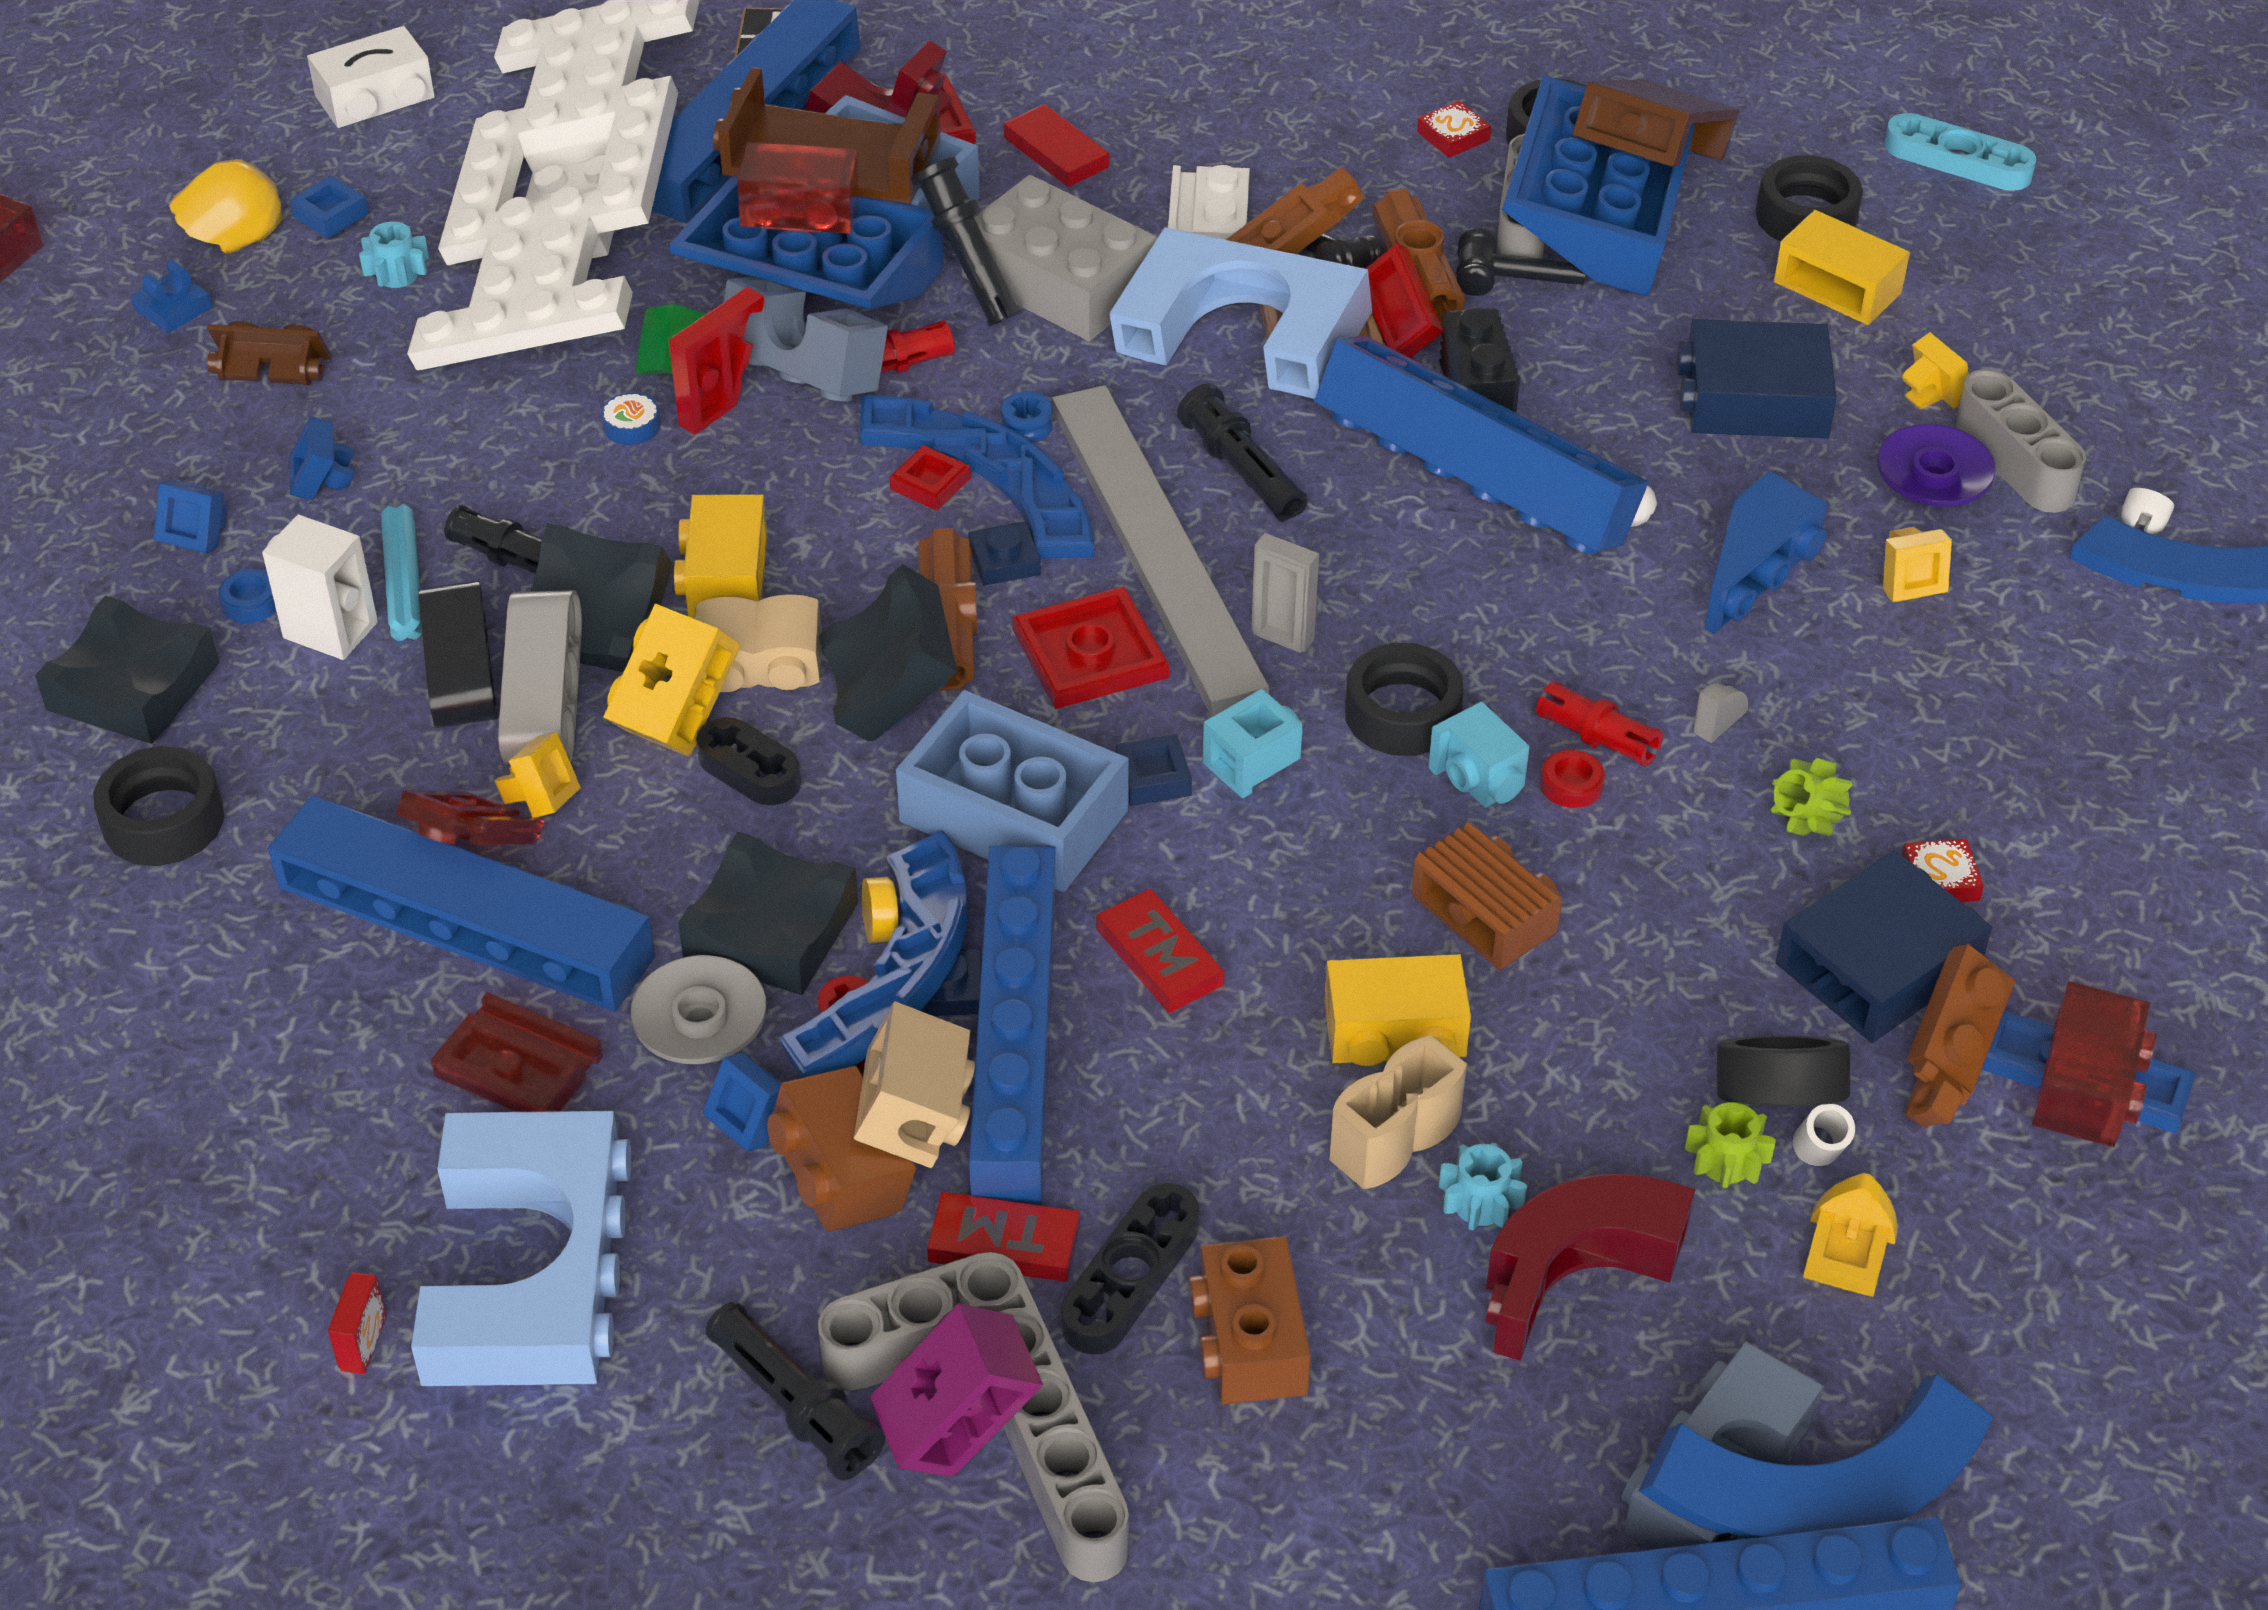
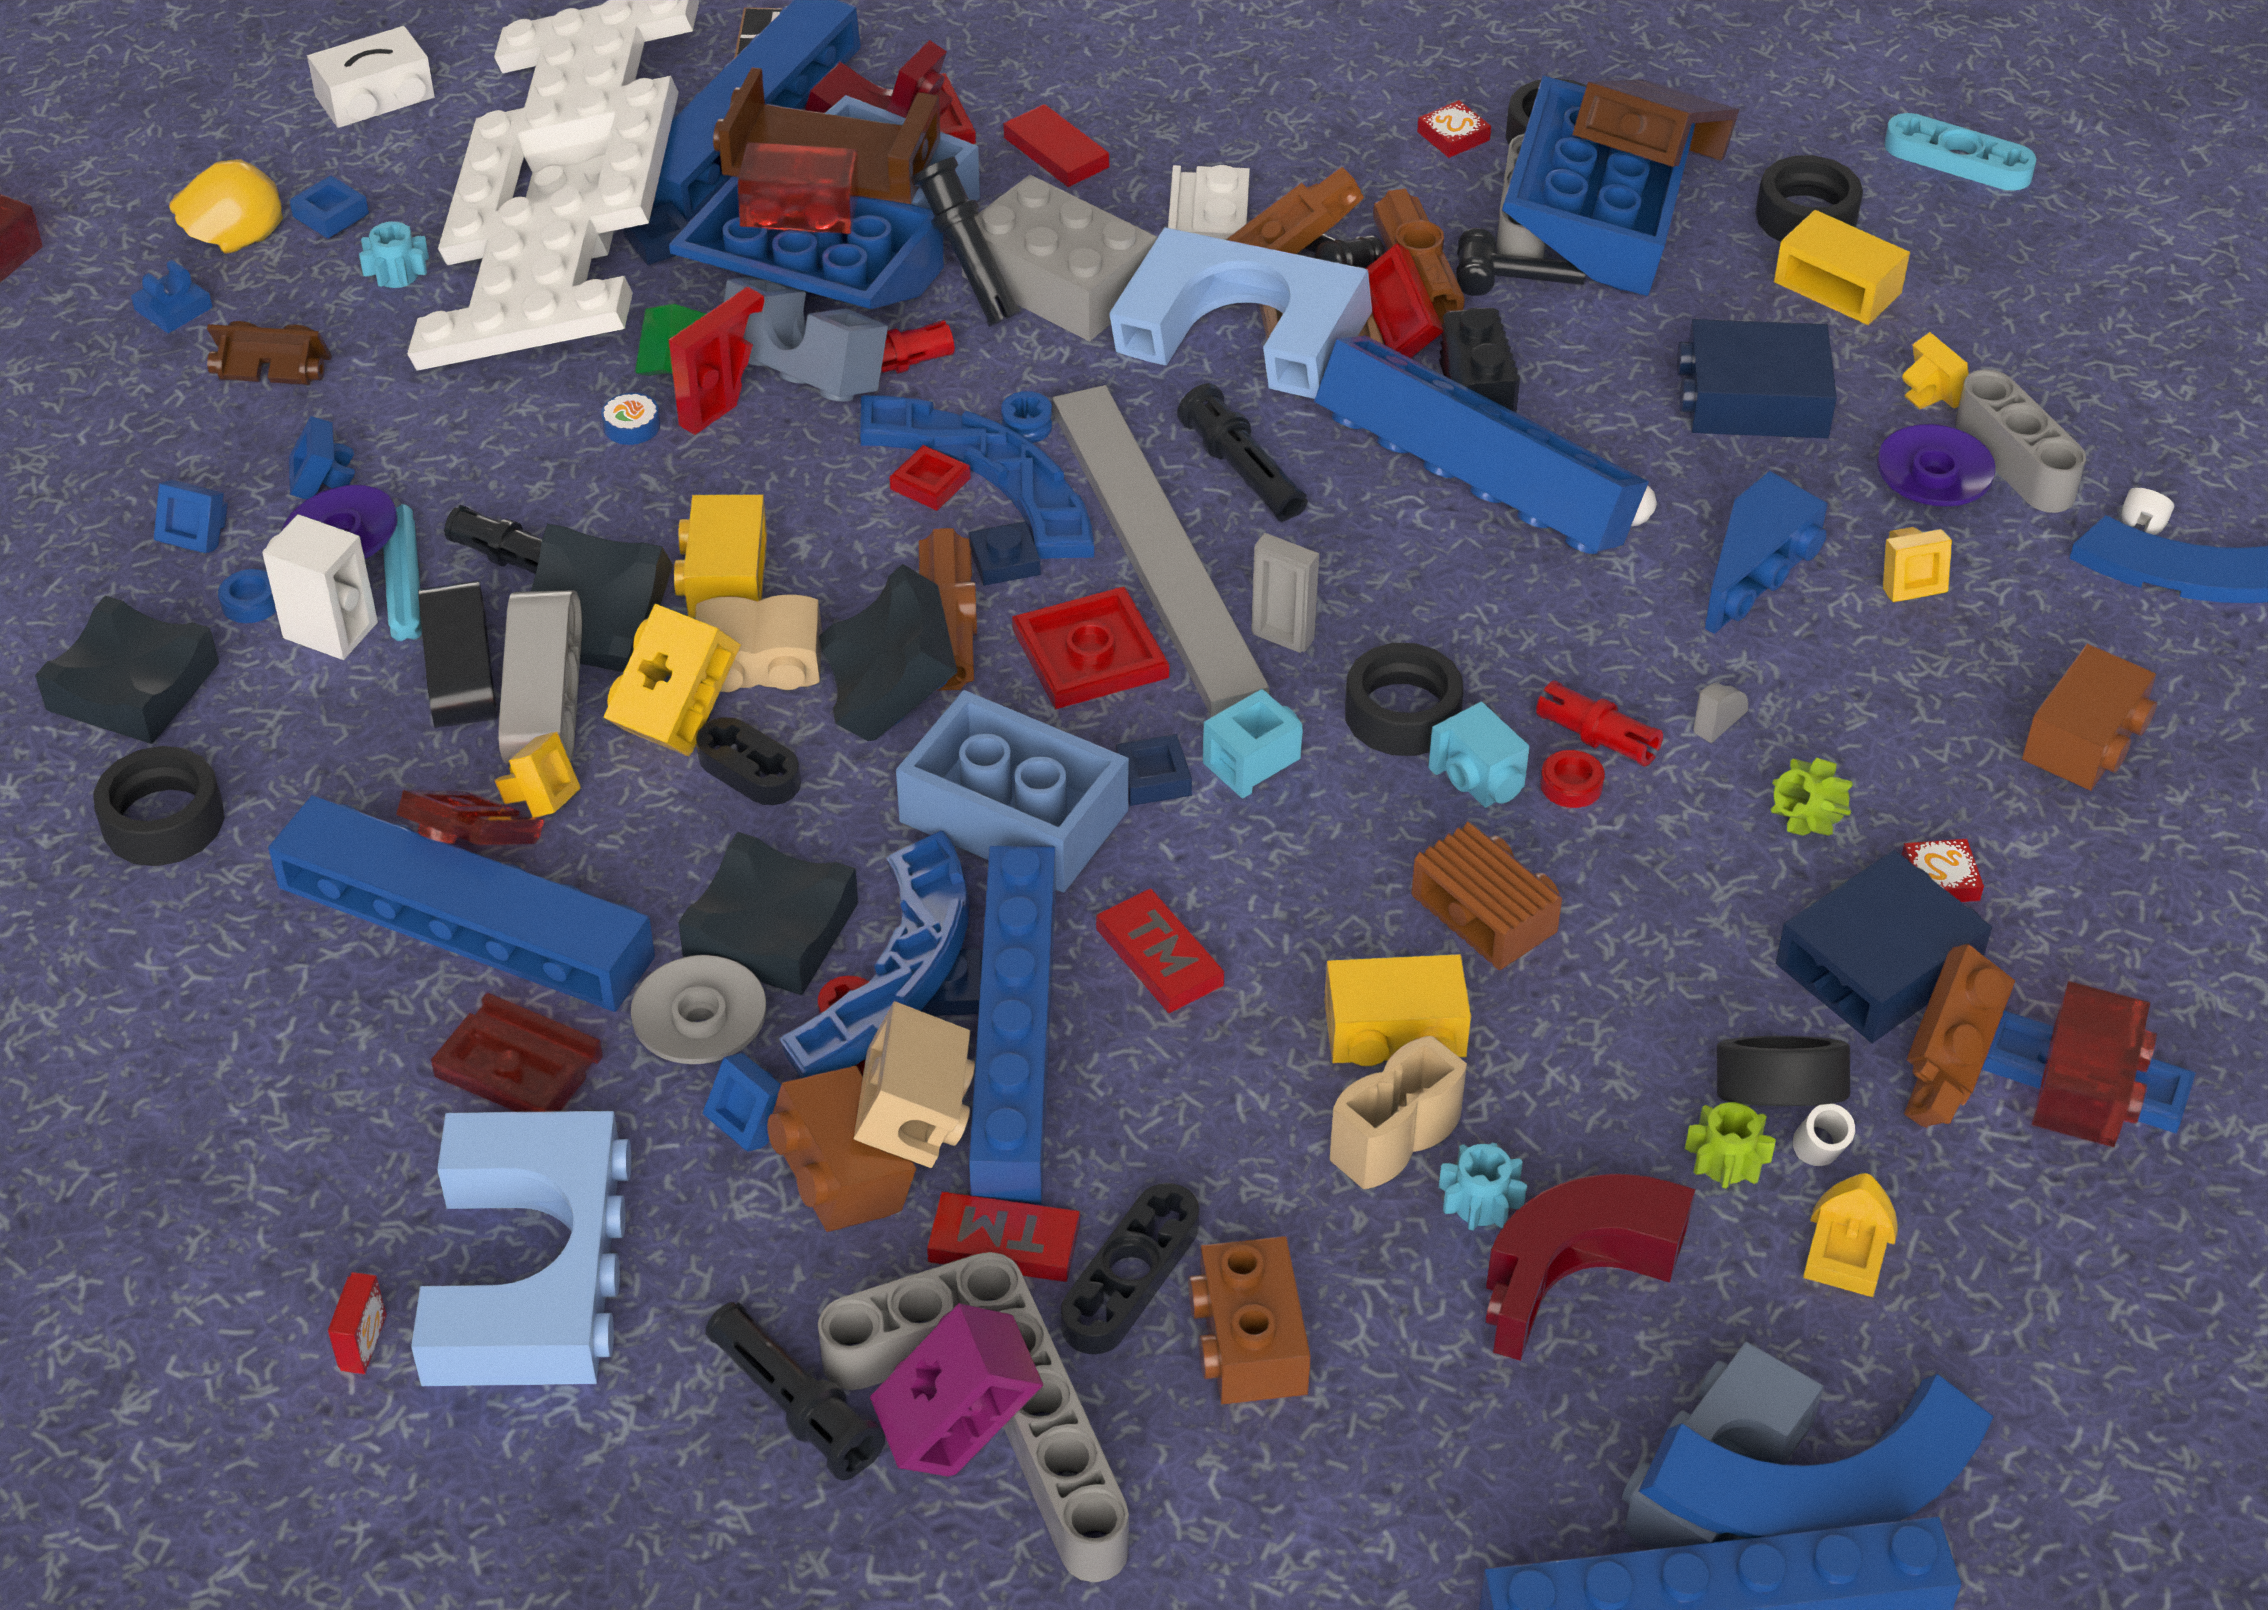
yellow tile [861,877,898,944] -> none
none -> dark purple dish [281,485,398,559]
none -> dark blue plate [624,202,688,265]
none -> dark orange brick [2022,643,2157,791]

